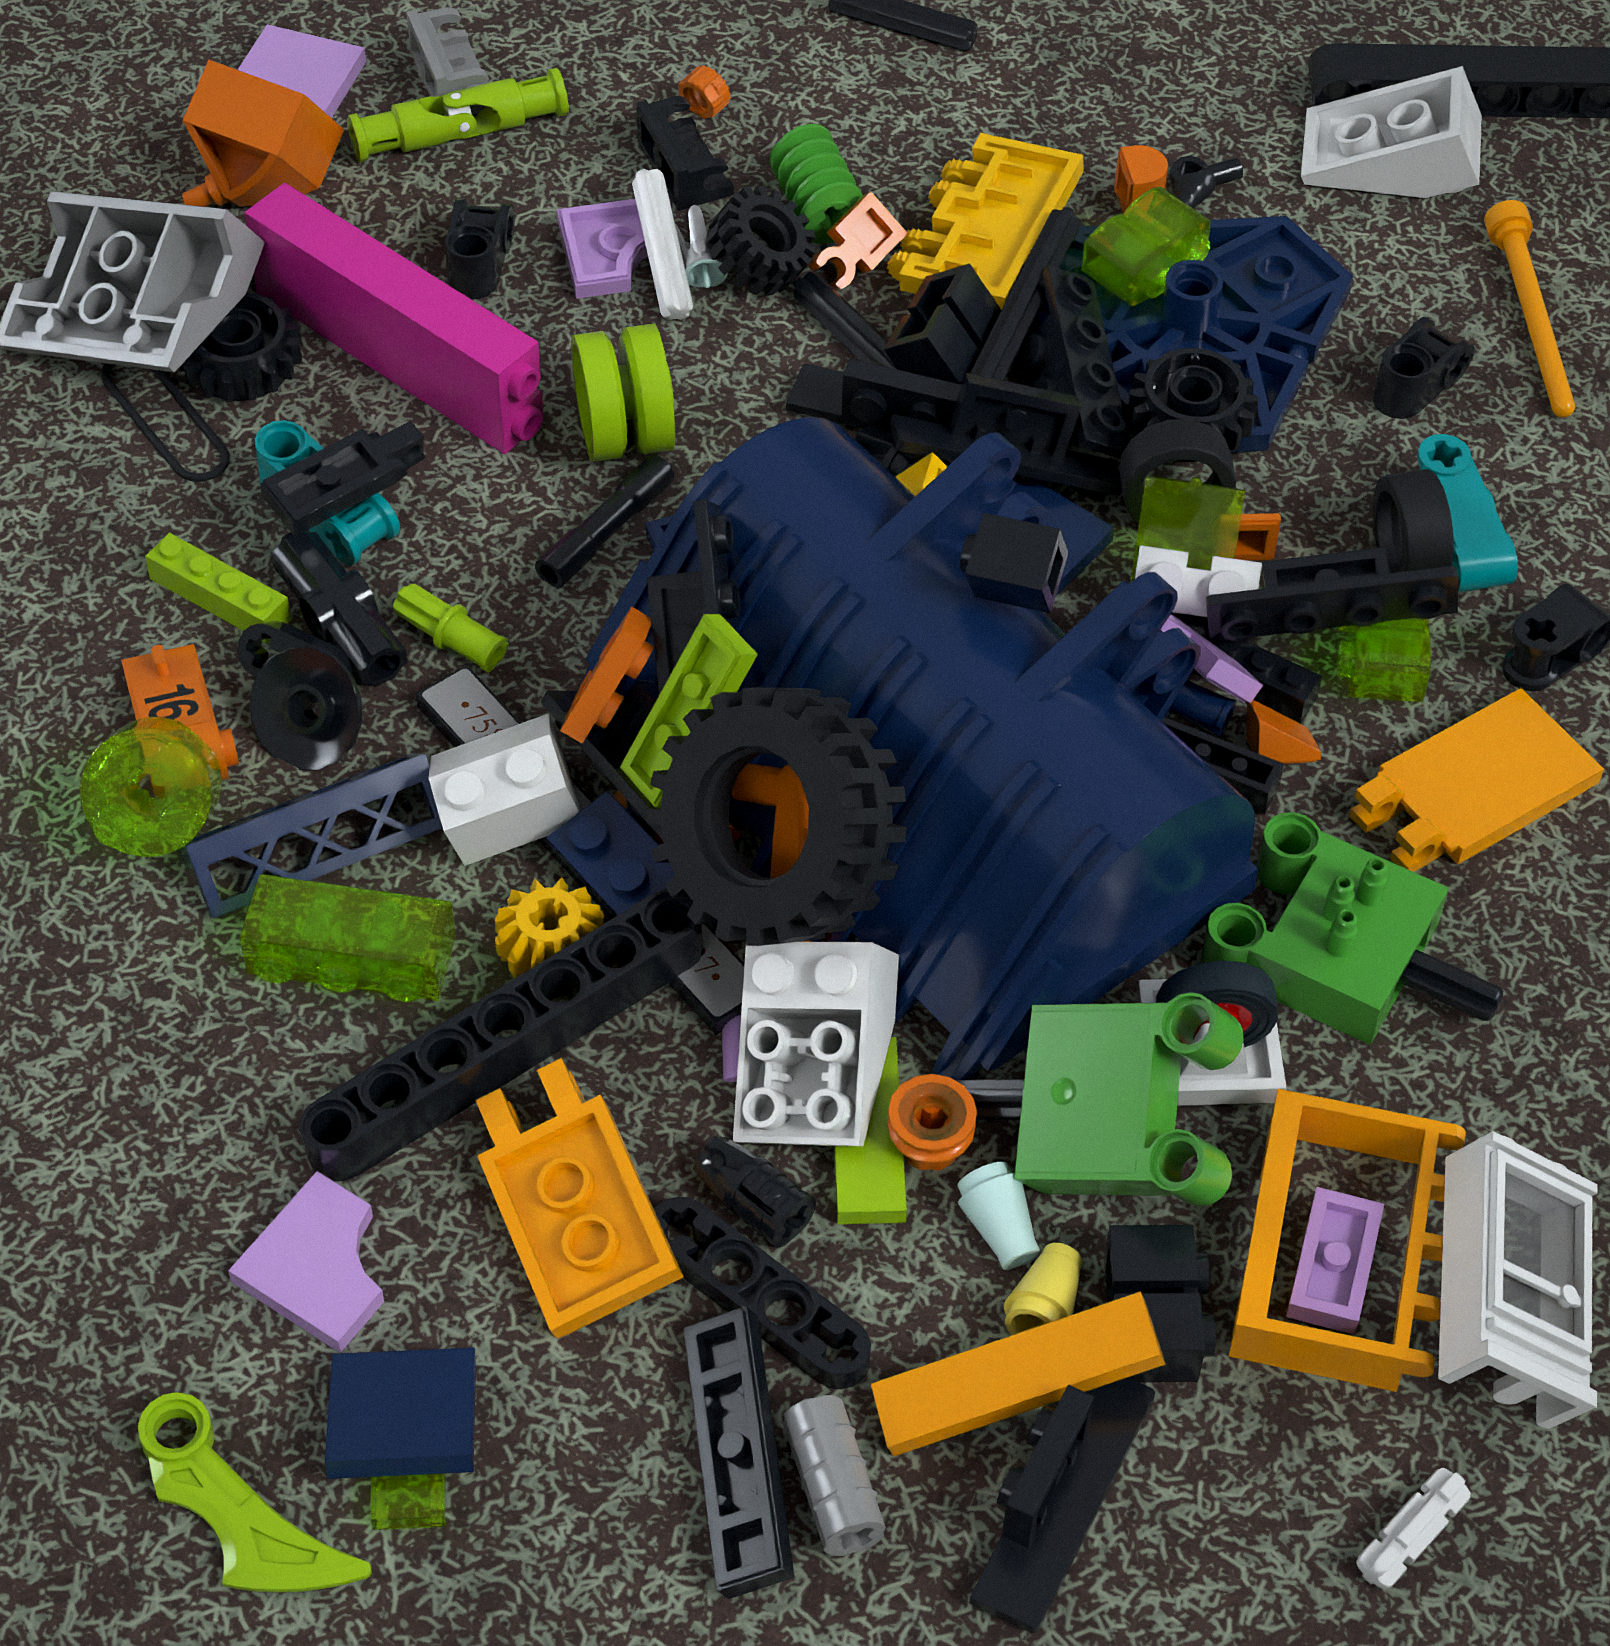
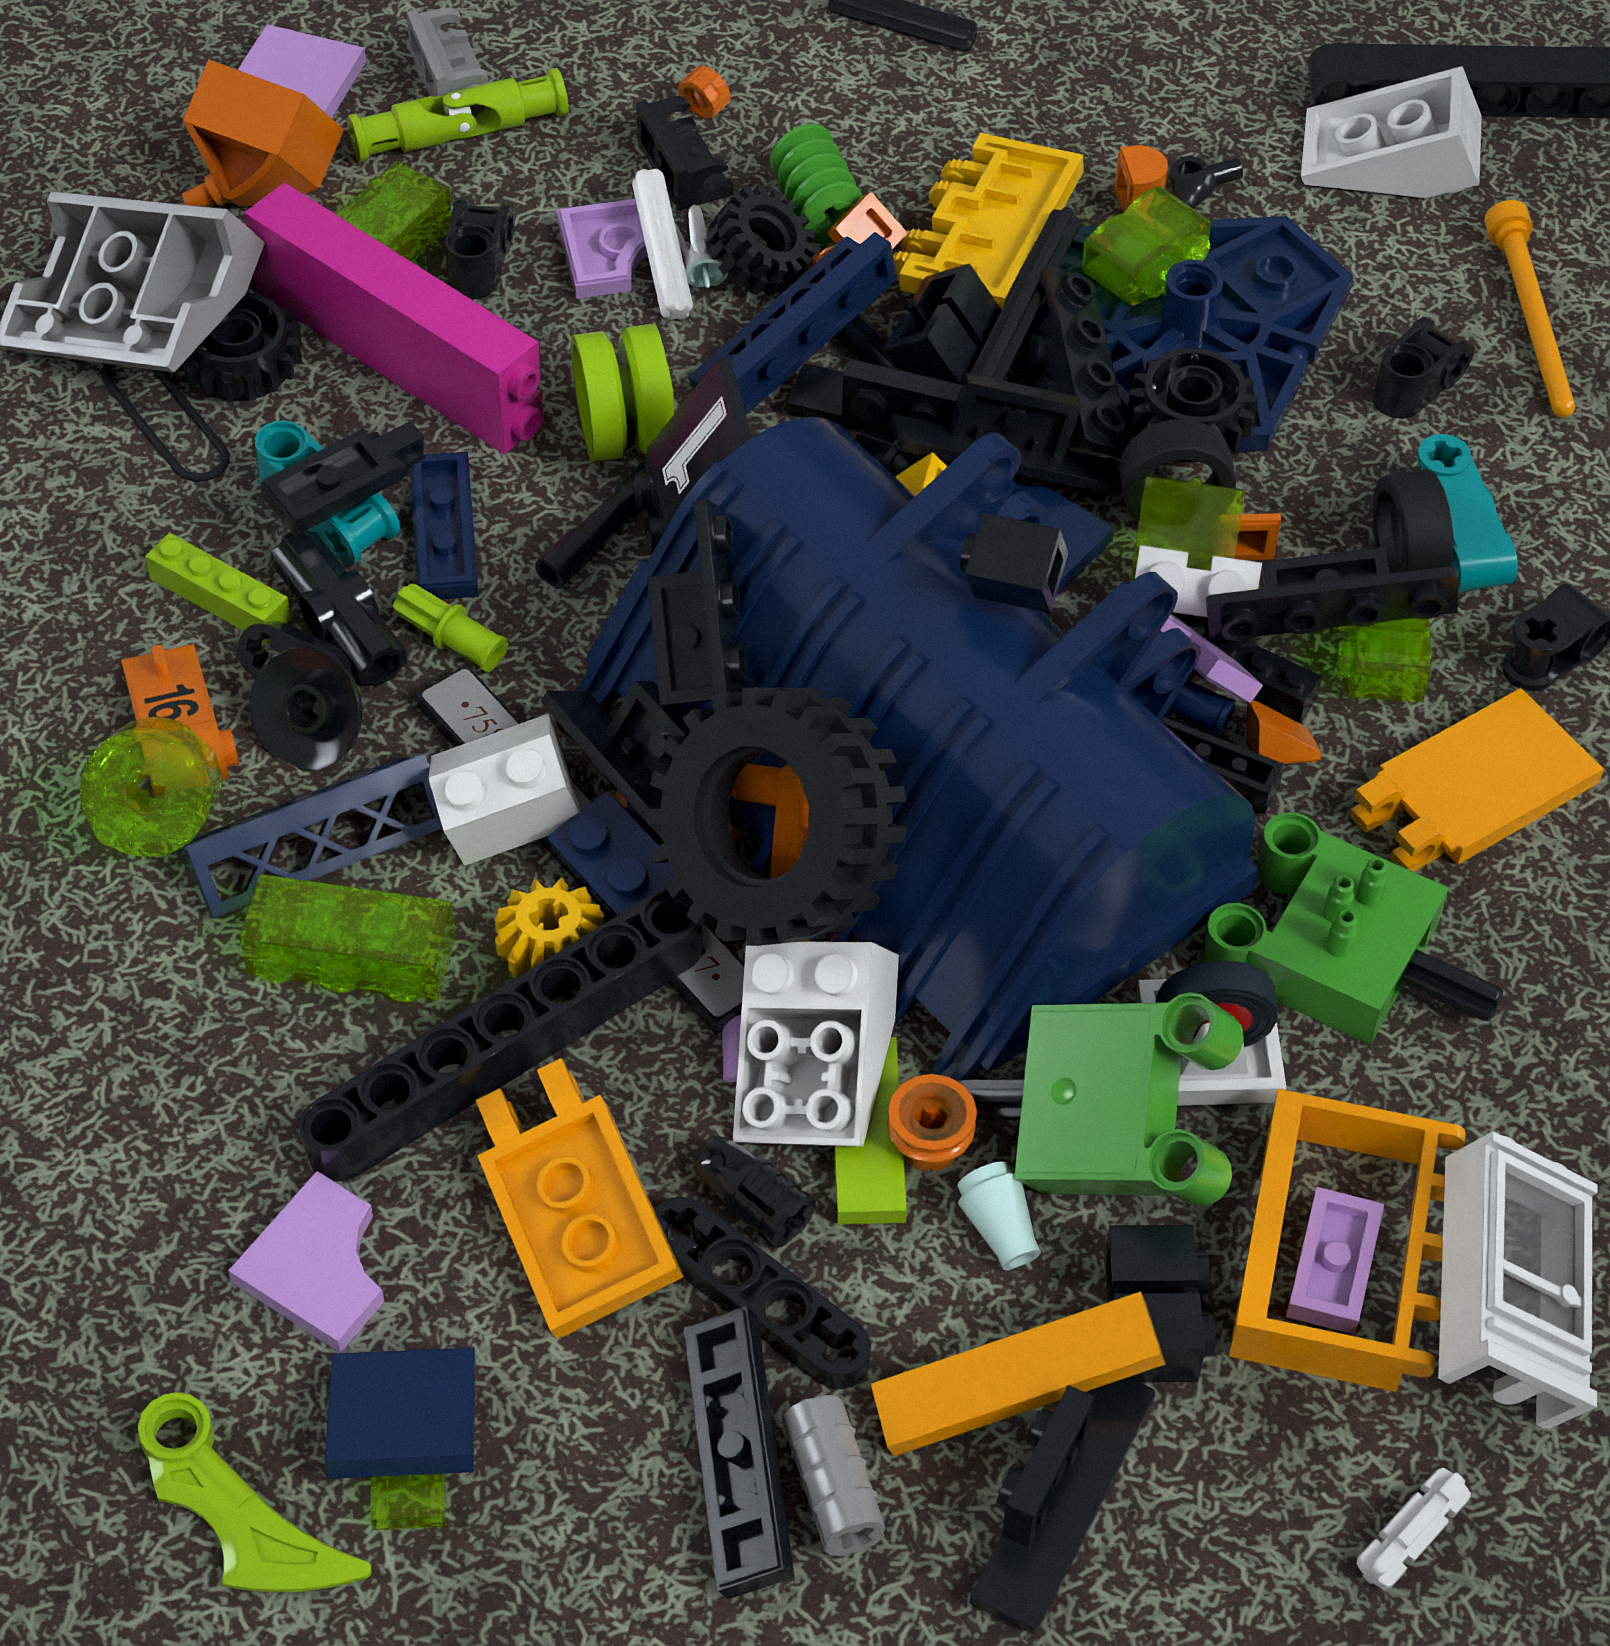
orange wing [560,606,654,743] -> none
lime tile [620,614,758,808] -> none
light yellow cone [1004,1243,1083,1335] -> none
none -> clear neon green piece [335,161,452,263]
none -> dark blue tile [410,452,479,599]
none -> black slope [635,358,752,554]
none -> dark blue fence [688,232,897,415]

